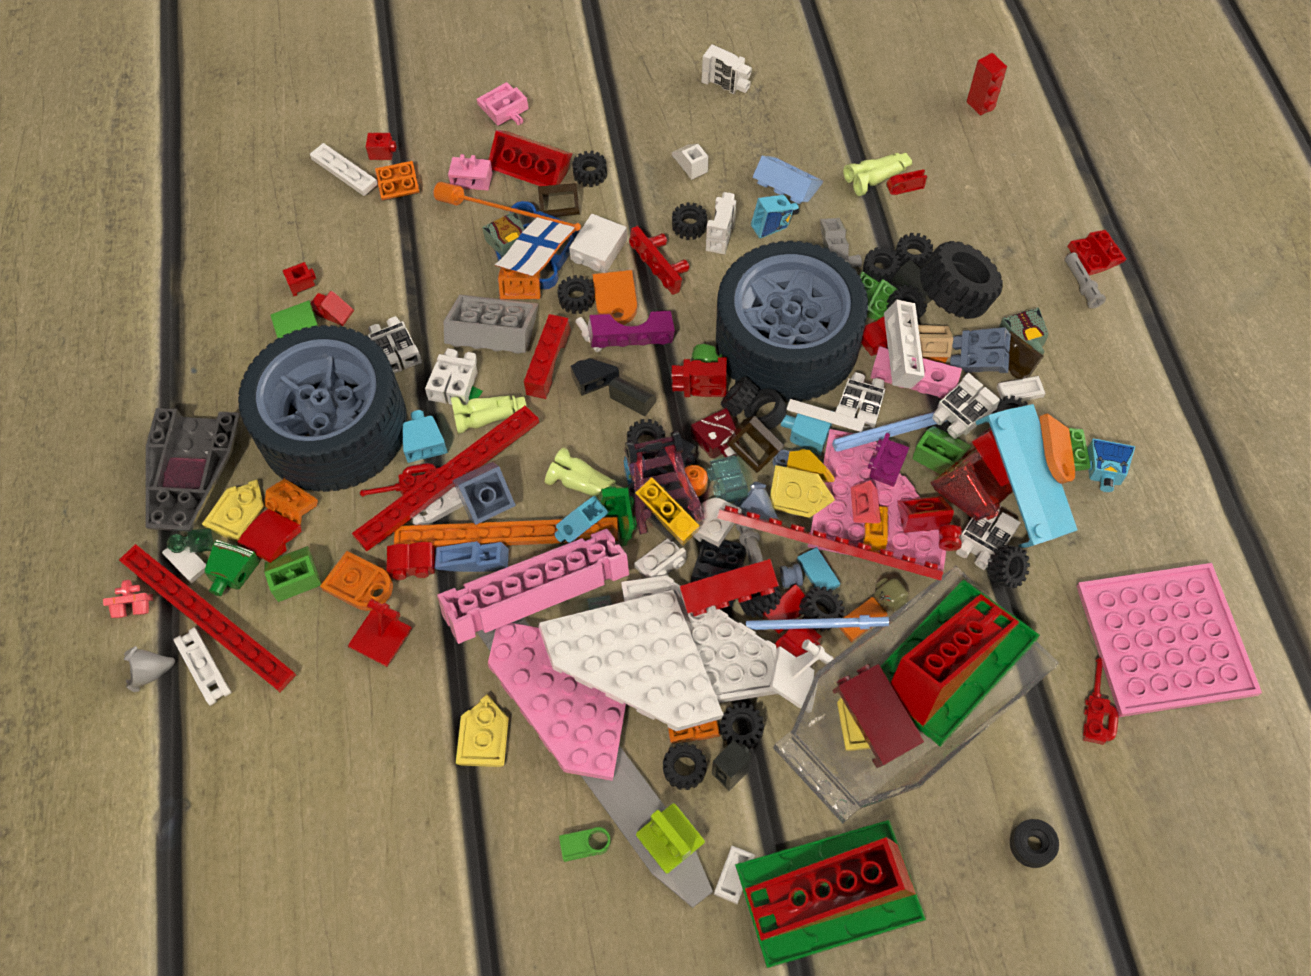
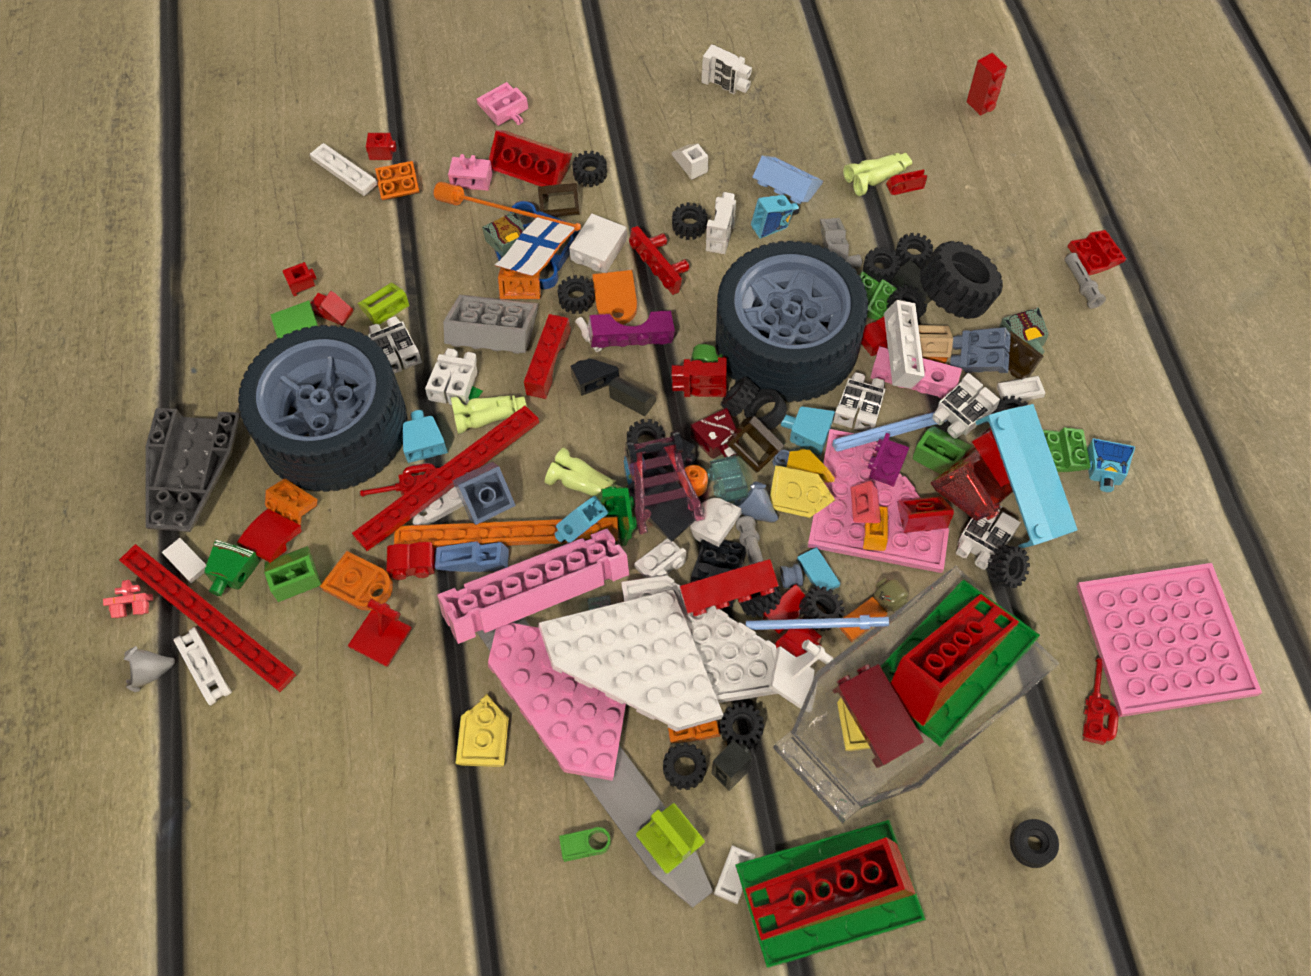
clear pink piece [163,458,207,489] -> none
clear green plate [167,529,214,553] -> none
light yellow tile [202,480,264,542] -> none
yellow slope [635,477,700,546] -> none
red plate [717,505,943,580] -> none
white sticker [786,399,865,432] -> none
red wheel [939,525,962,551] -> none
orange tile [1039,413,1075,484] -> none
none -> lime tile [358,282,410,325]

